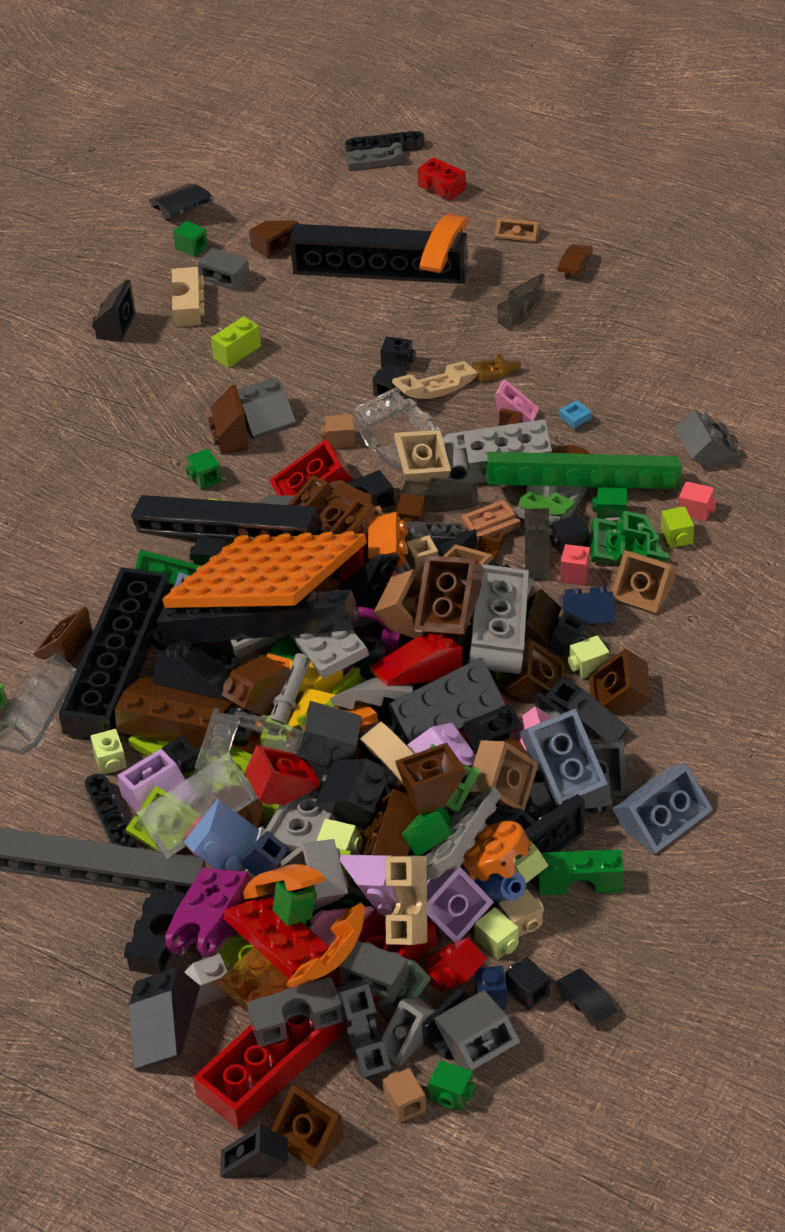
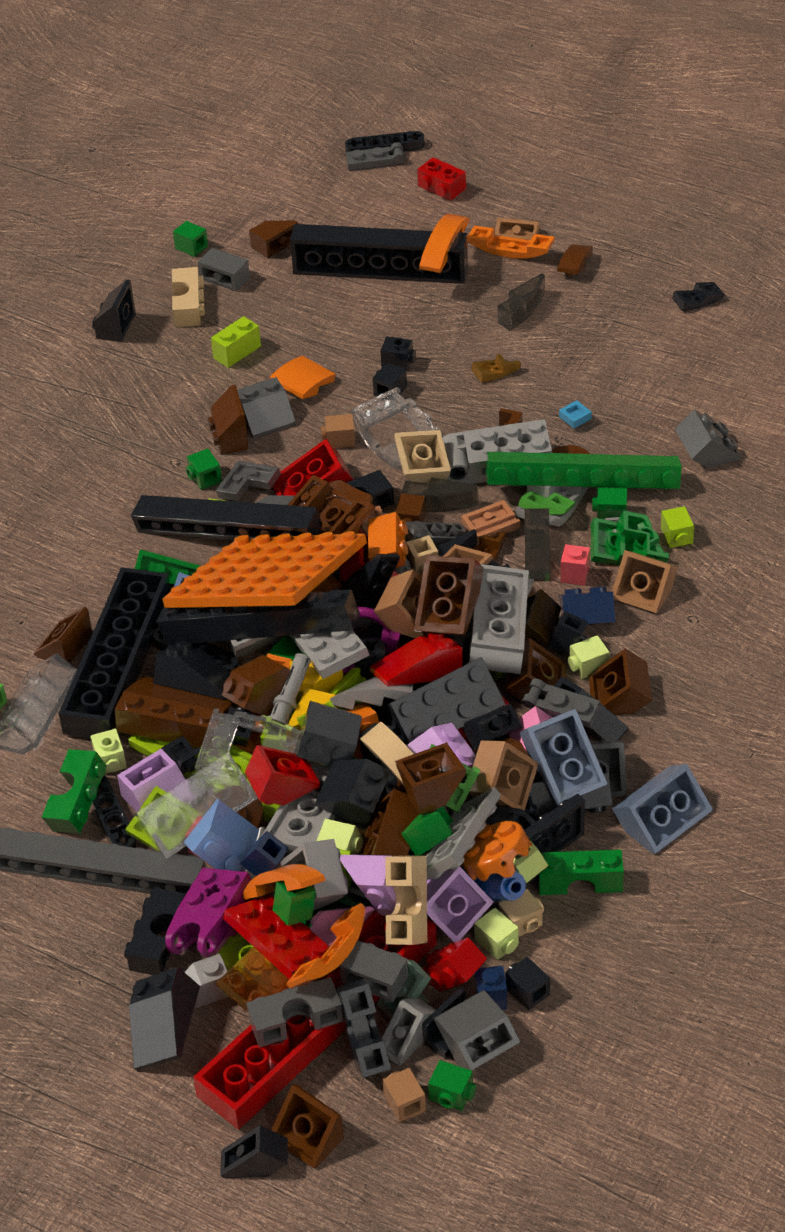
black slope [148,183,214,220] -> none
black brick [190,537,227,565] -> none
tan slope [392,361,478,399] -> none
bright pink slope [495,379,539,422] -> none
black brick [549,514,589,555] -> none
black slope [556,968,618,1027] -> none
coral brick [678,481,717,521] -> none
none -> green arch [41,749,107,834]
none -> flat silver plate [216,461,281,501]
none -> orange slope [270,356,336,399]
none -> orange slope [467,226,555,259]
none -> dark grey plate [522,678,601,728]
none -> black slope [672,282,725,311]

